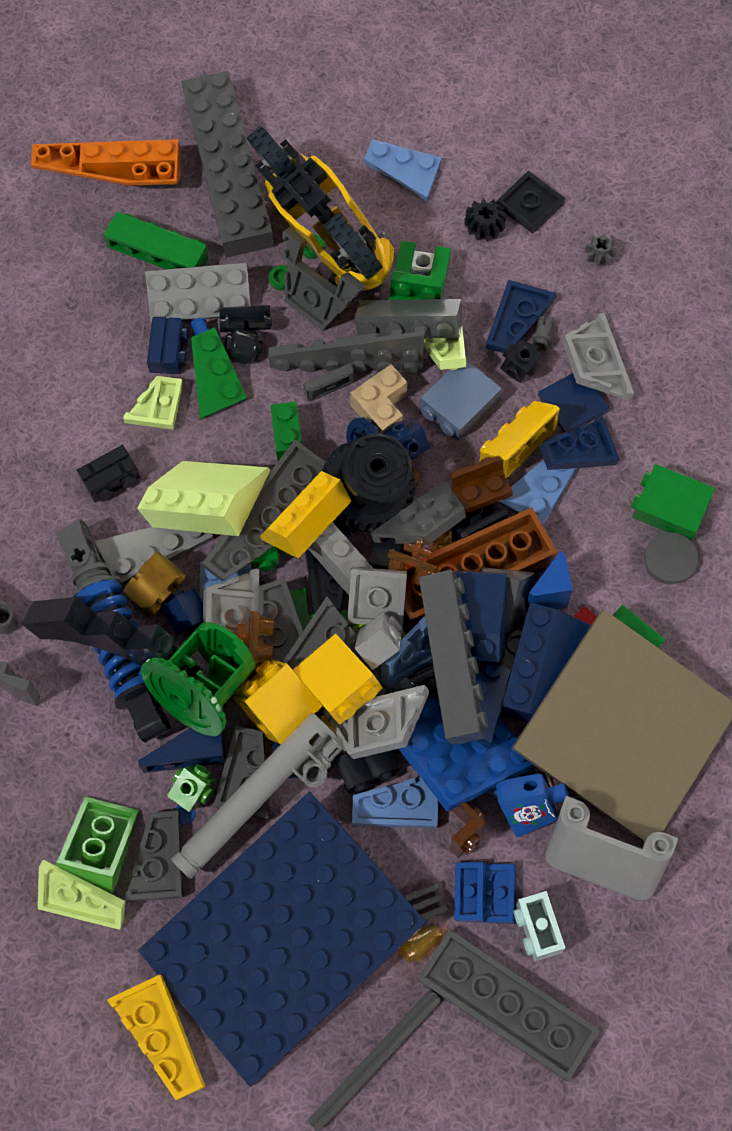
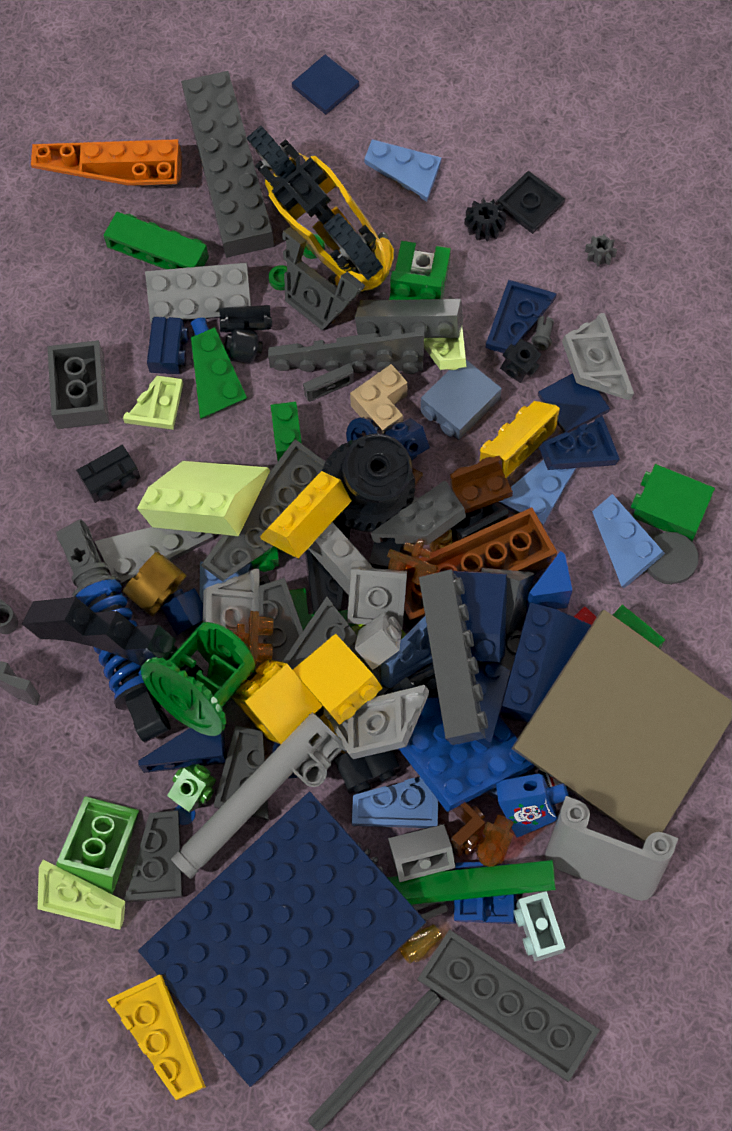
none -> dark grey brick [47,340,109,429]
none -> dark blue tile [292,54,359,115]
none -> green tile [387,860,556,905]
none -> light grey brick [388,824,455,882]
none -> clear orange hips [476,815,514,867]
none -> medium blue wing [592,494,665,588]

